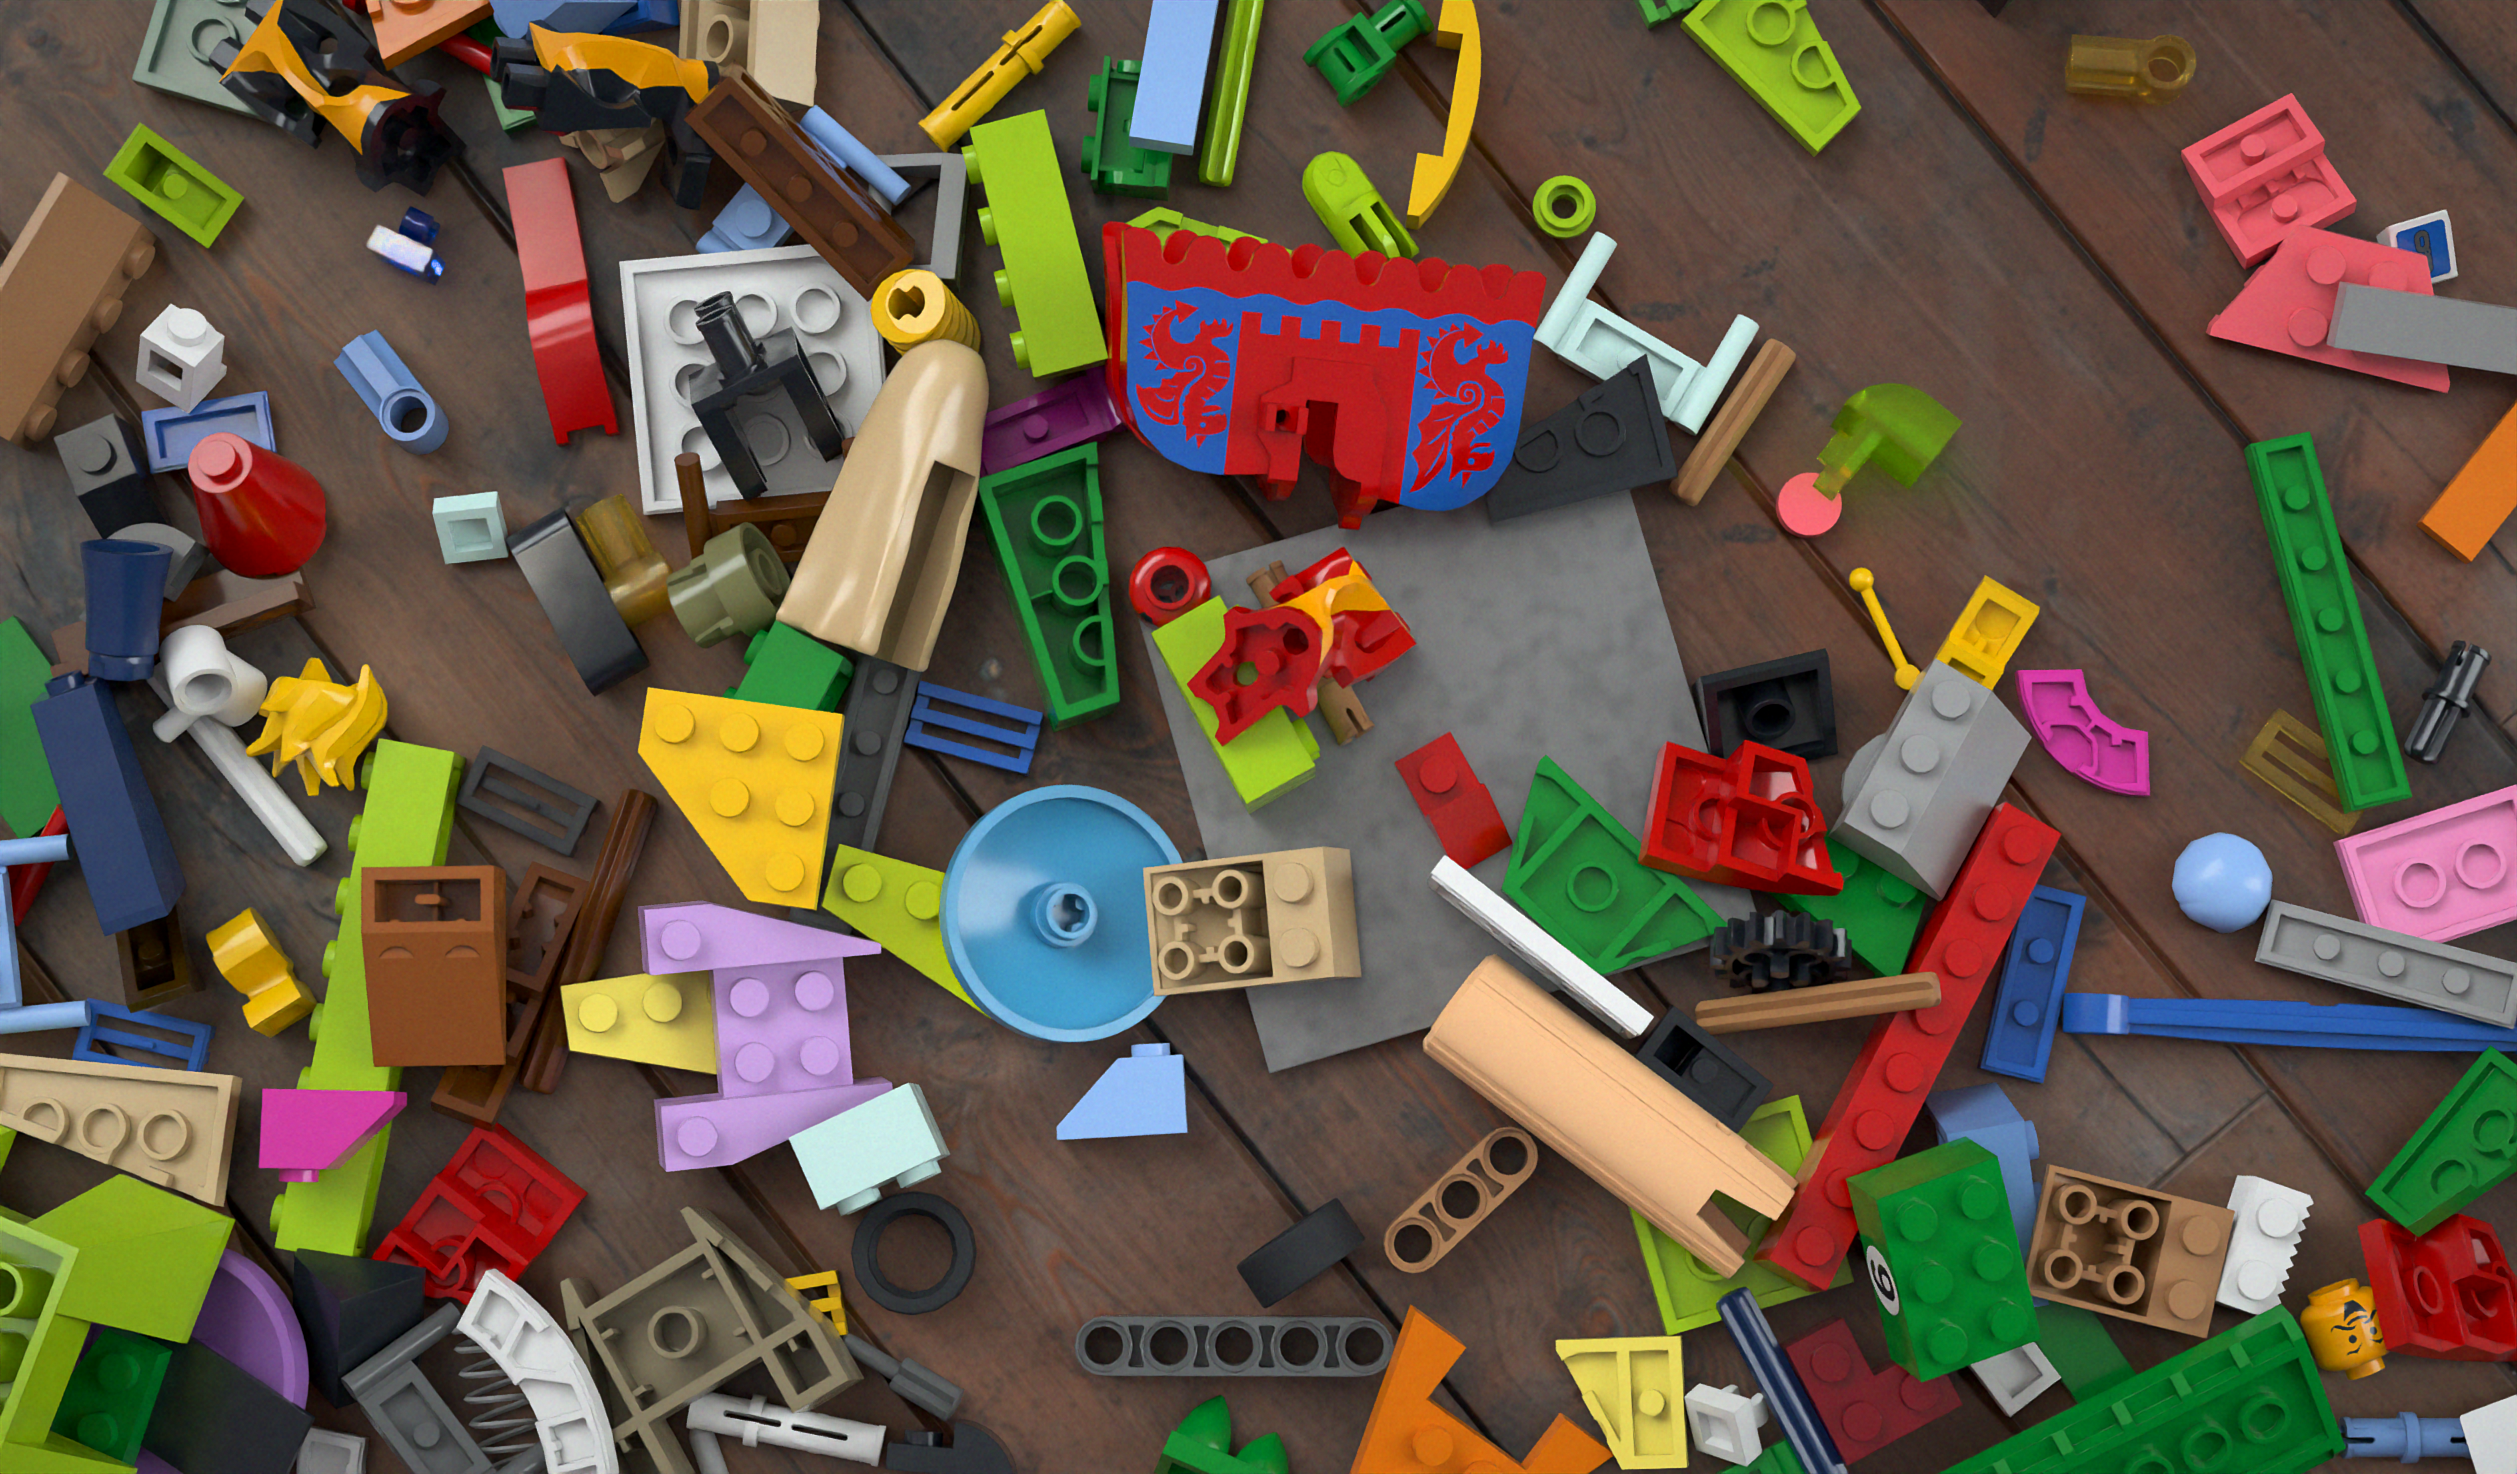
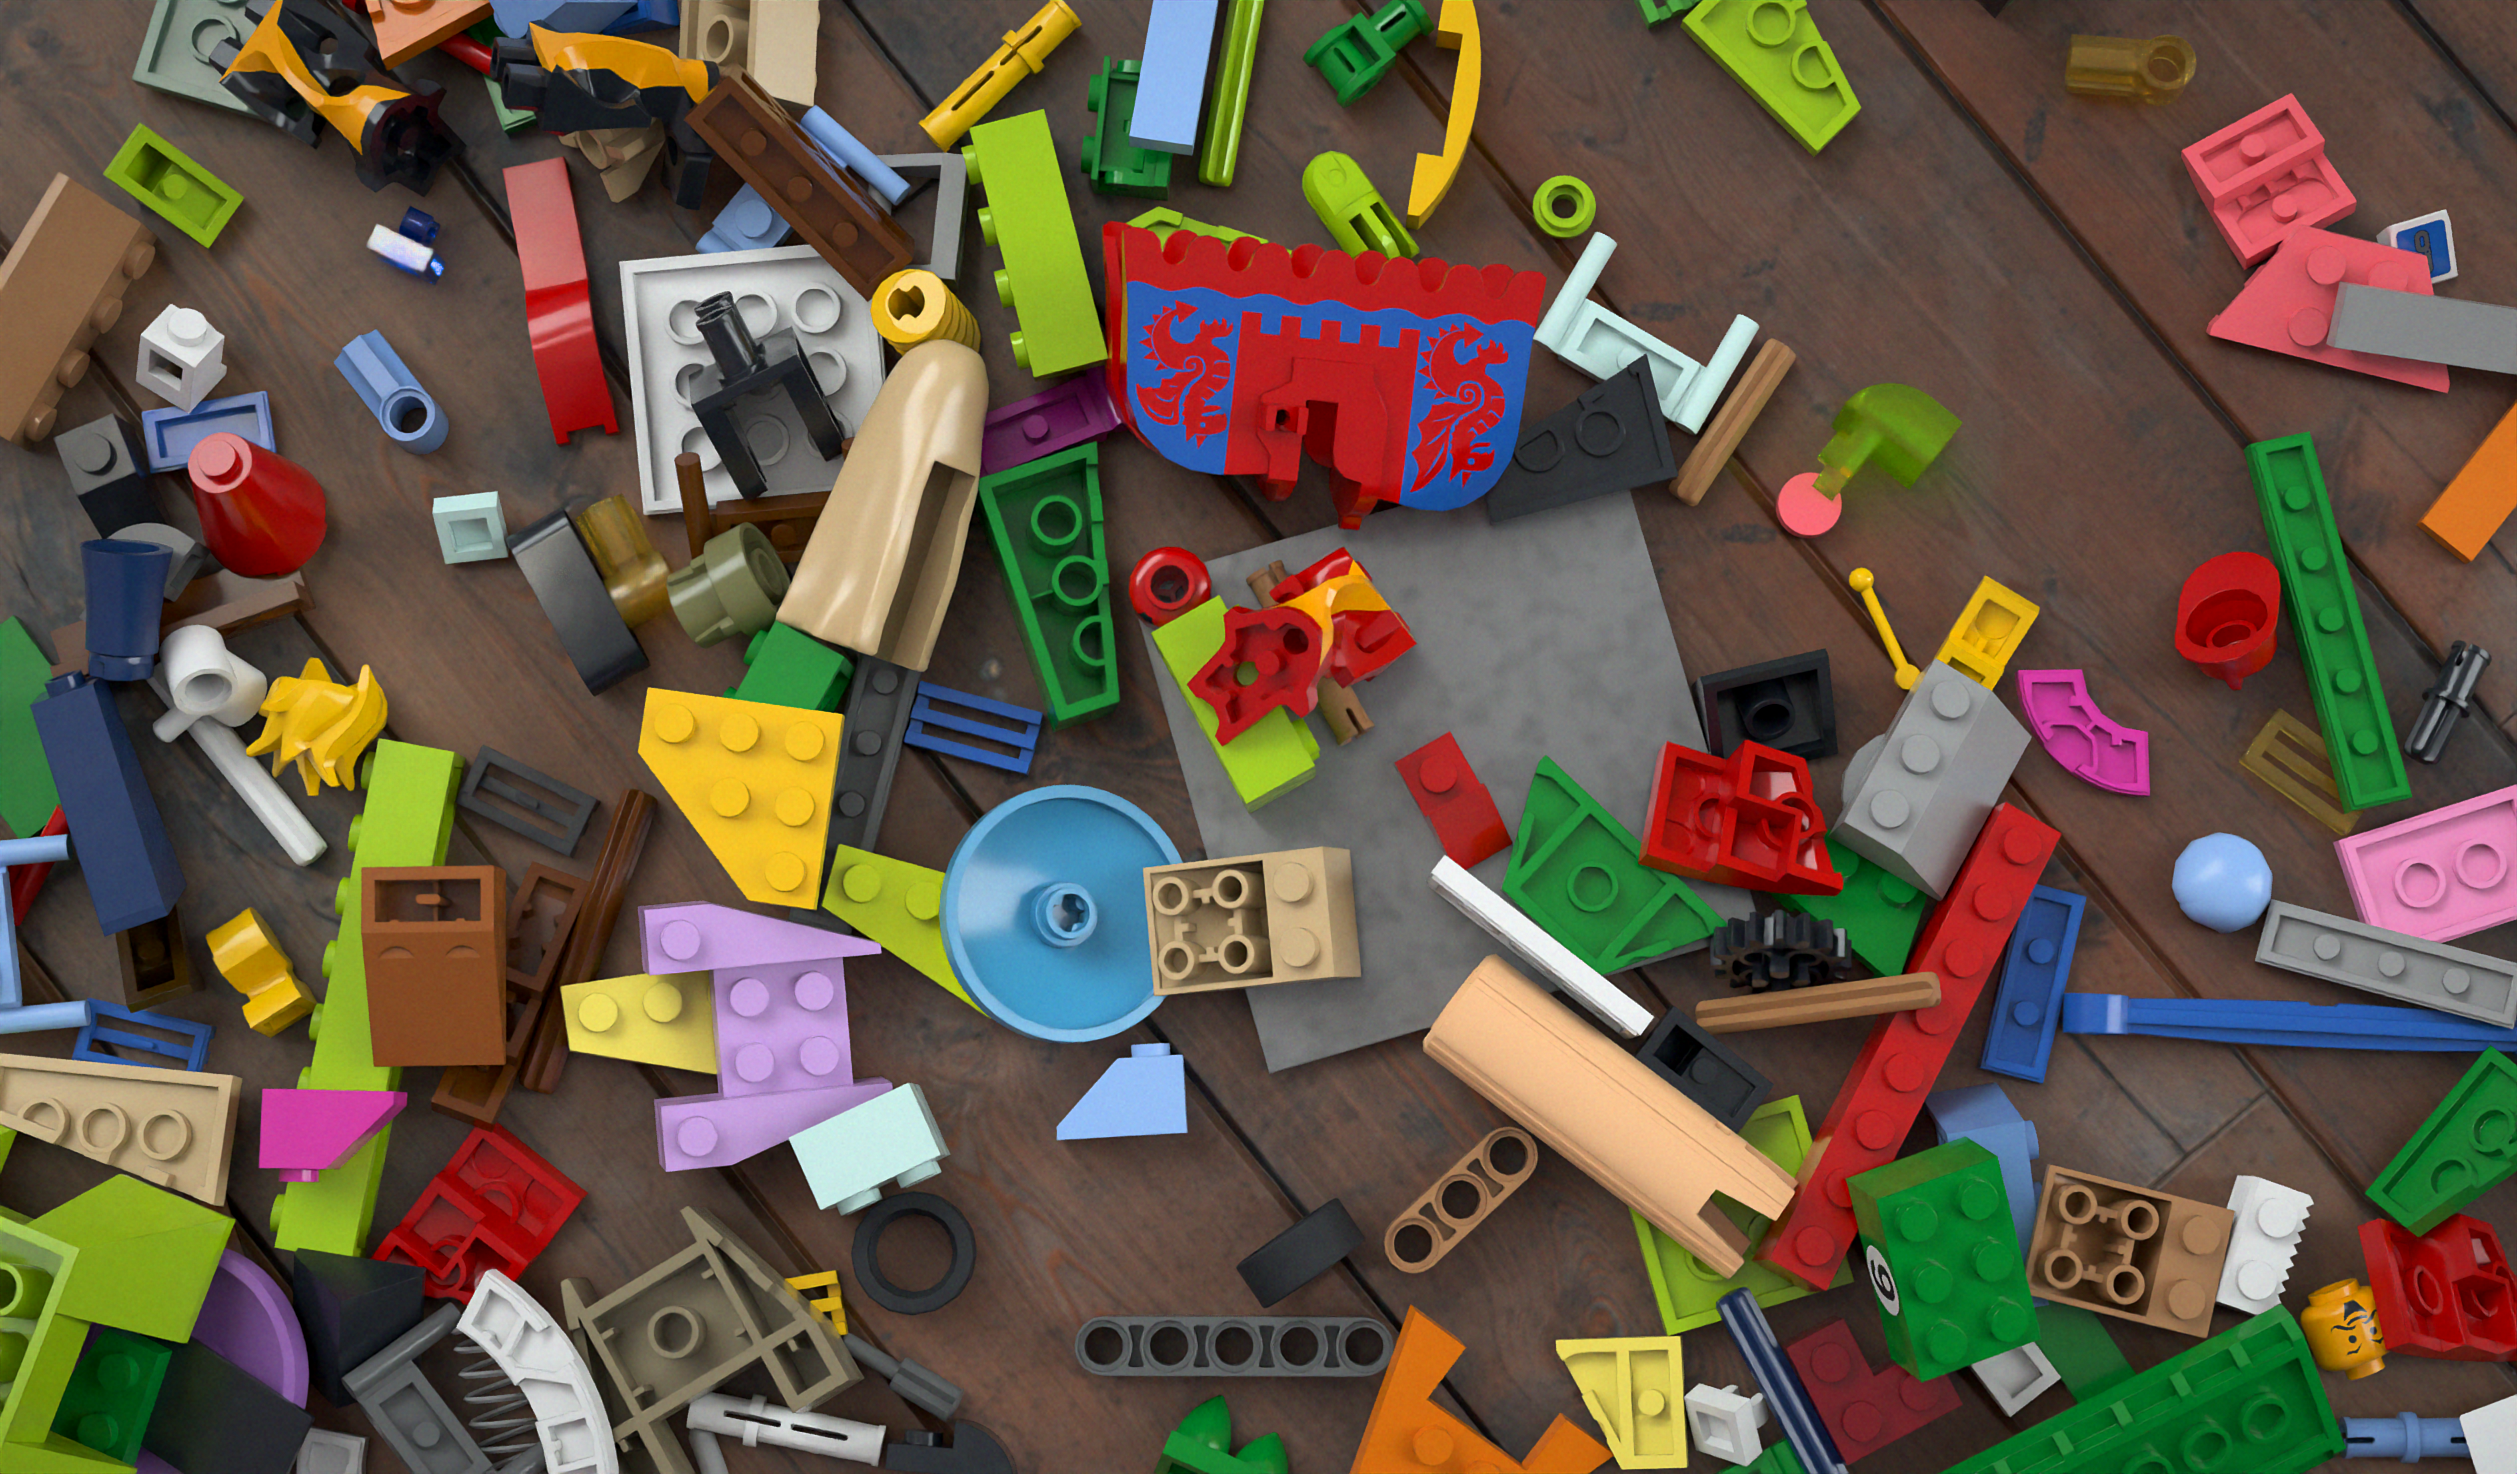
none -> red piece [2174,552,2281,691]

